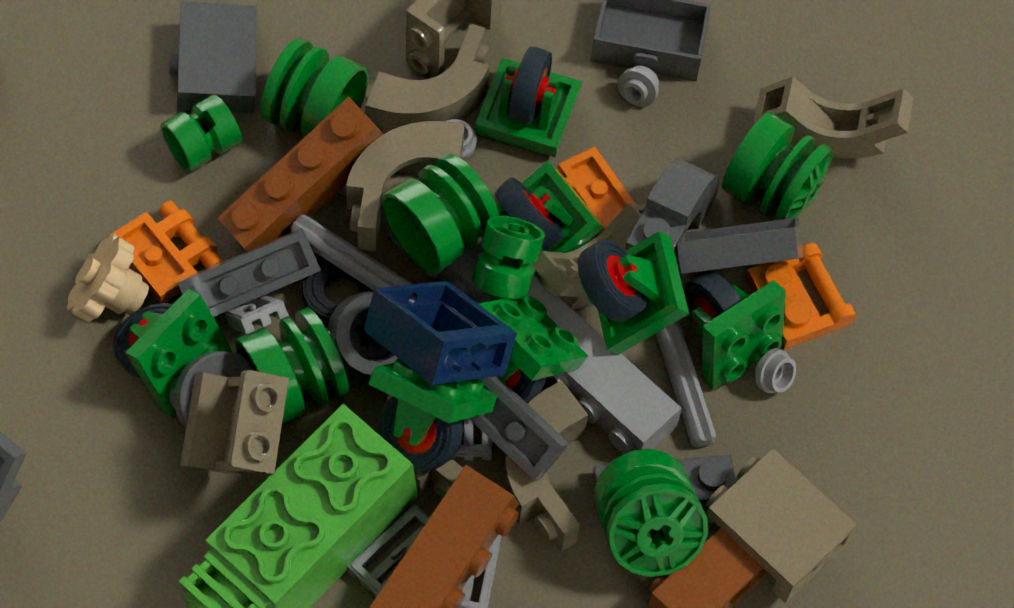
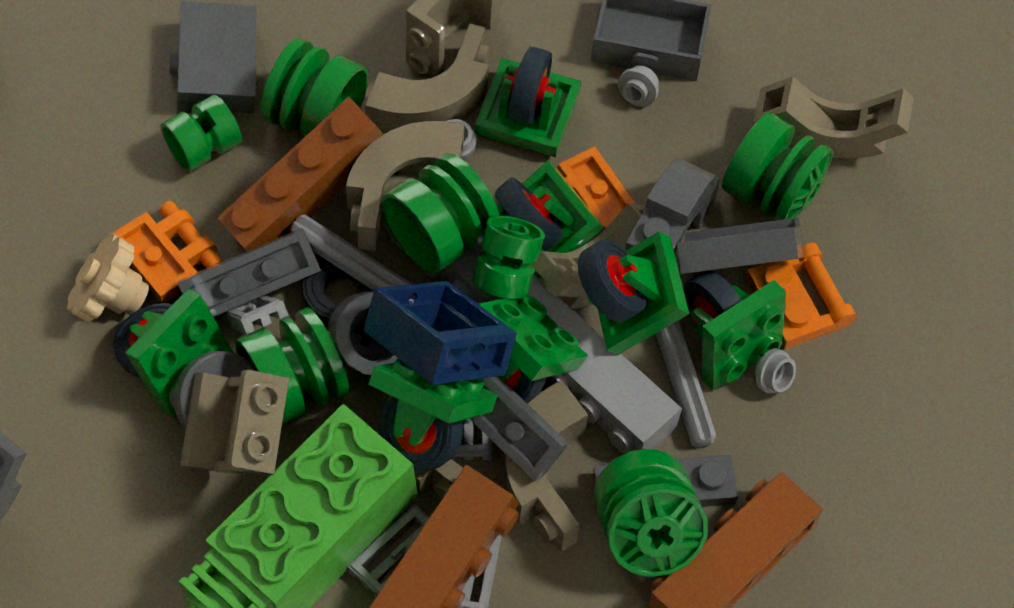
dark tan panel [705,448,857,603] -> none

